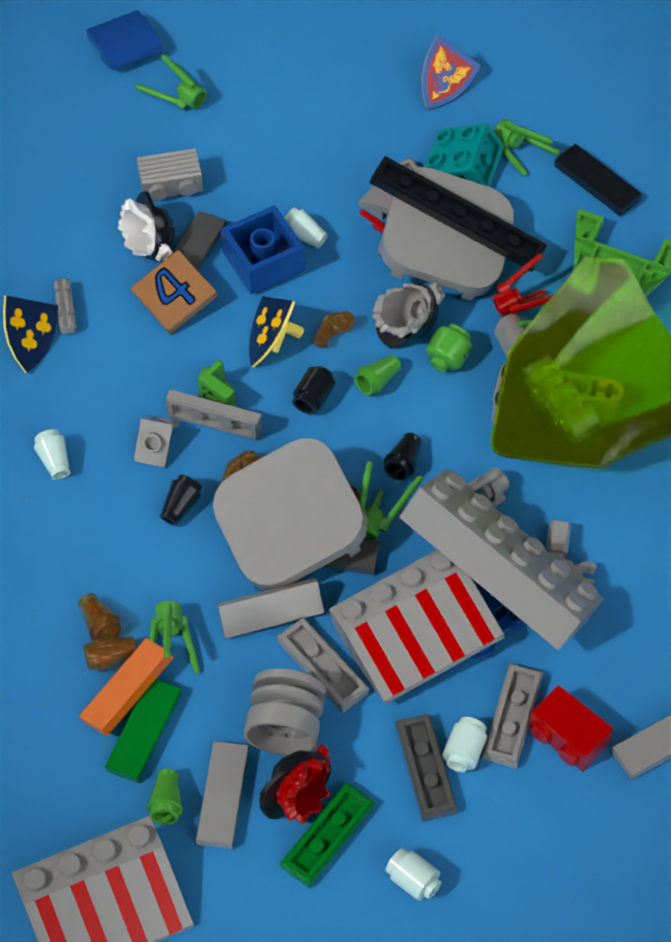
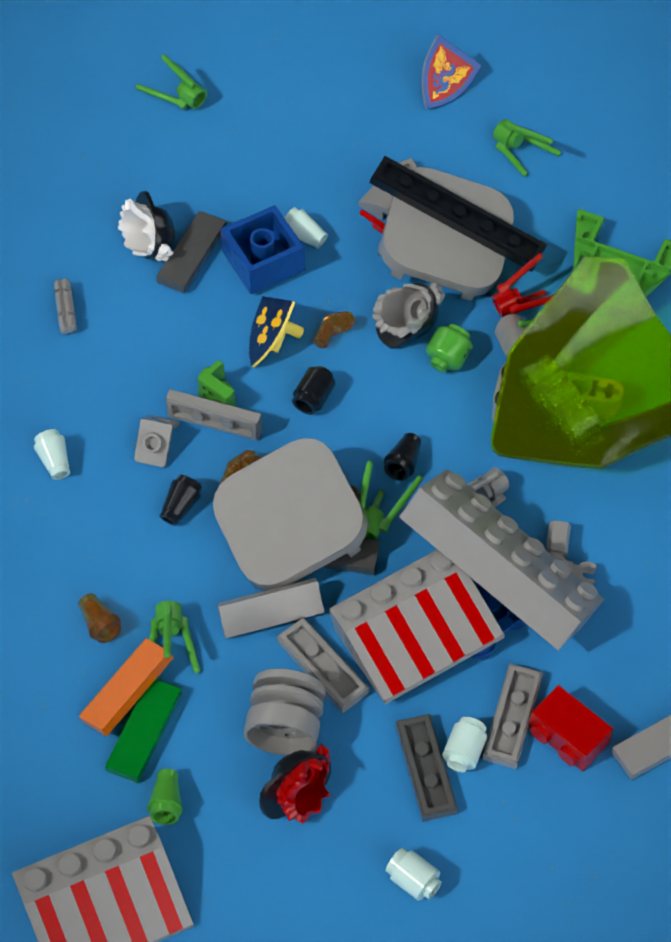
dark blue shield [3,295,58,373] -> none
clear orange cone [83,636,137,672] -> none
blue slope [86,10,164,70] -> none
medium nougat tile [130,250,218,335] -> none
light grey brick [136,148,203,201] -> none
light grey tile [196,741,249,849] -> none
green tile [280,782,375,888] -> none
bright green cone [354,354,401,396] -> none
teal bracket [425,123,505,187] -> none
black tile [554,143,642,216] -> none

